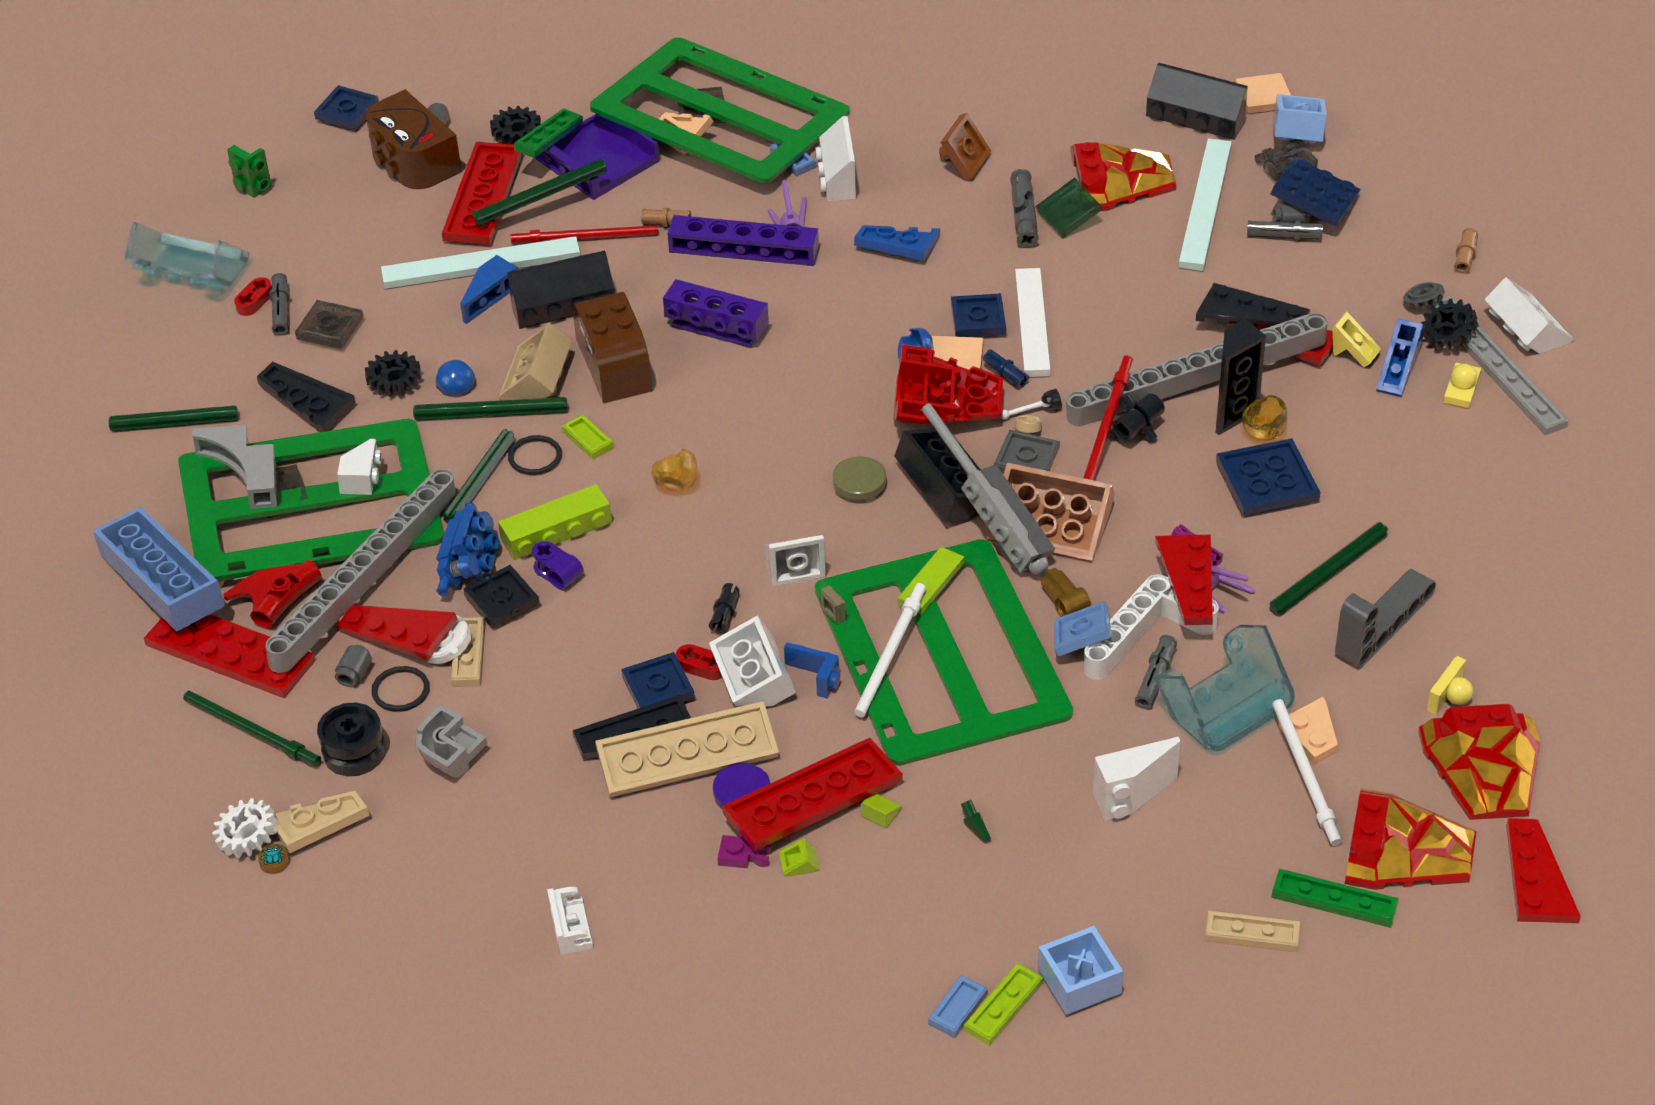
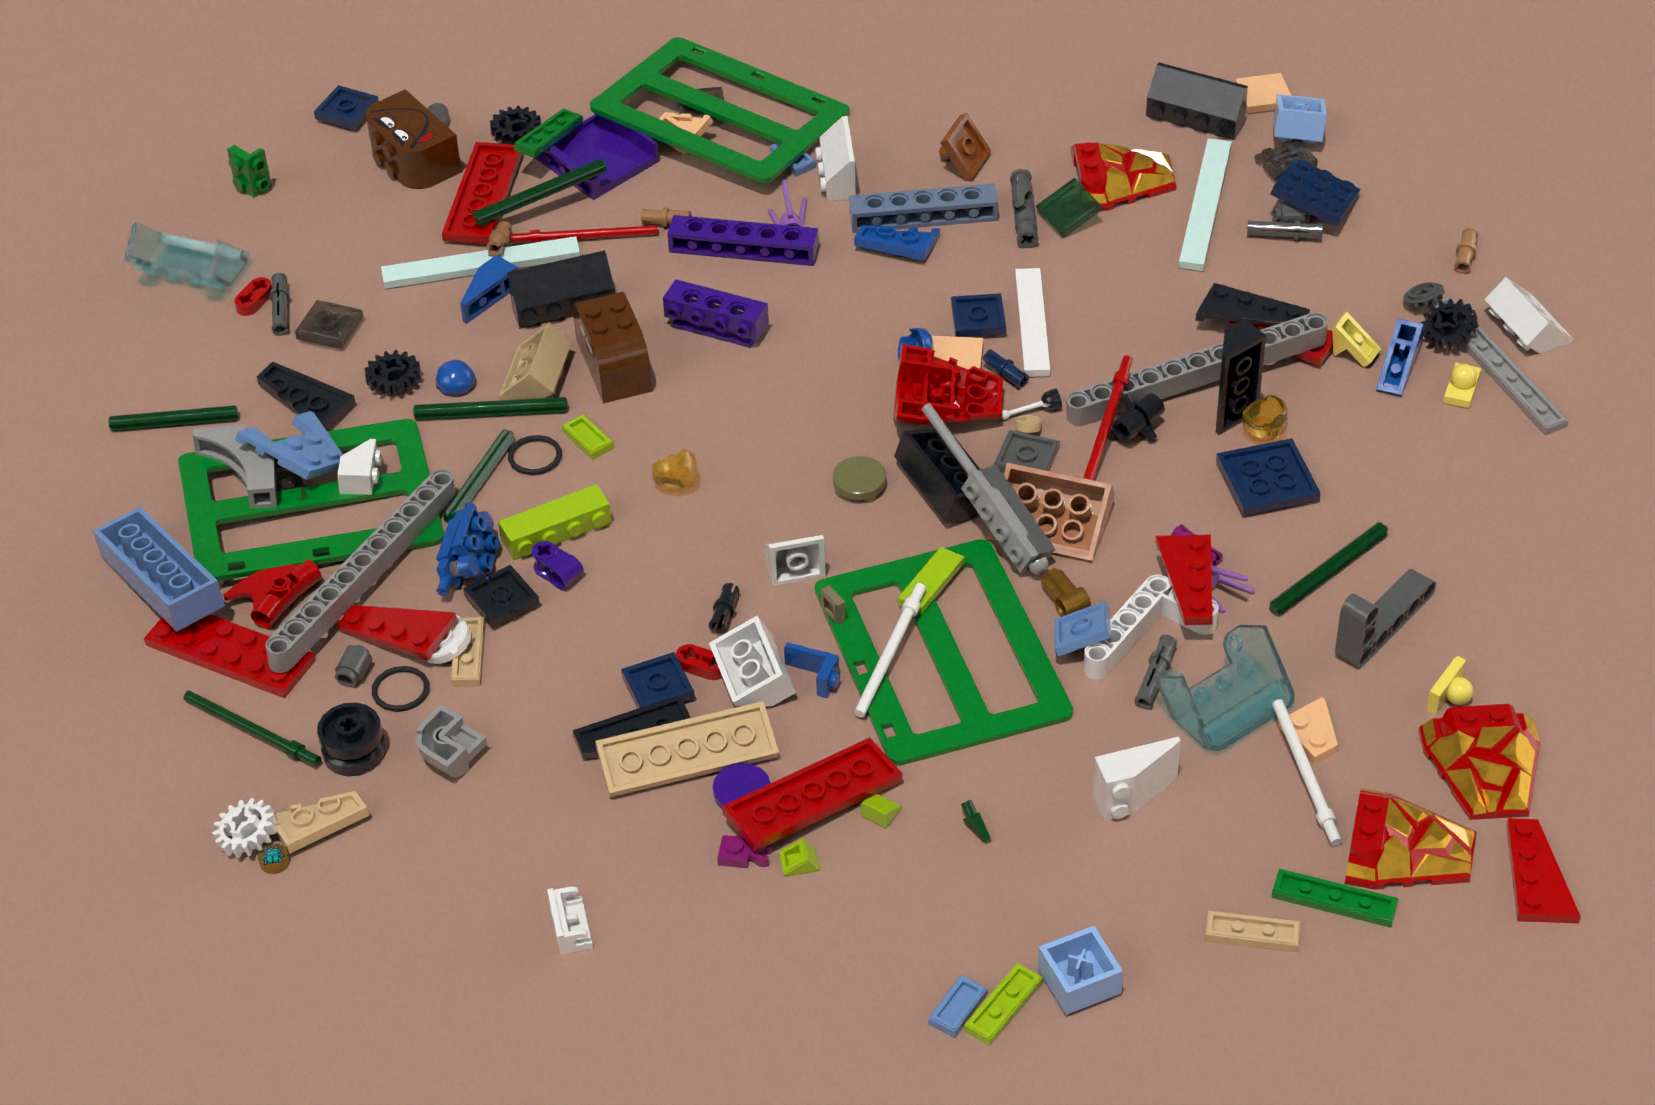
none -> medium blue wing [235,411,343,480]
none -> medium nougat pin [486,221,512,256]
none -> sand blue brick [849,183,998,233]

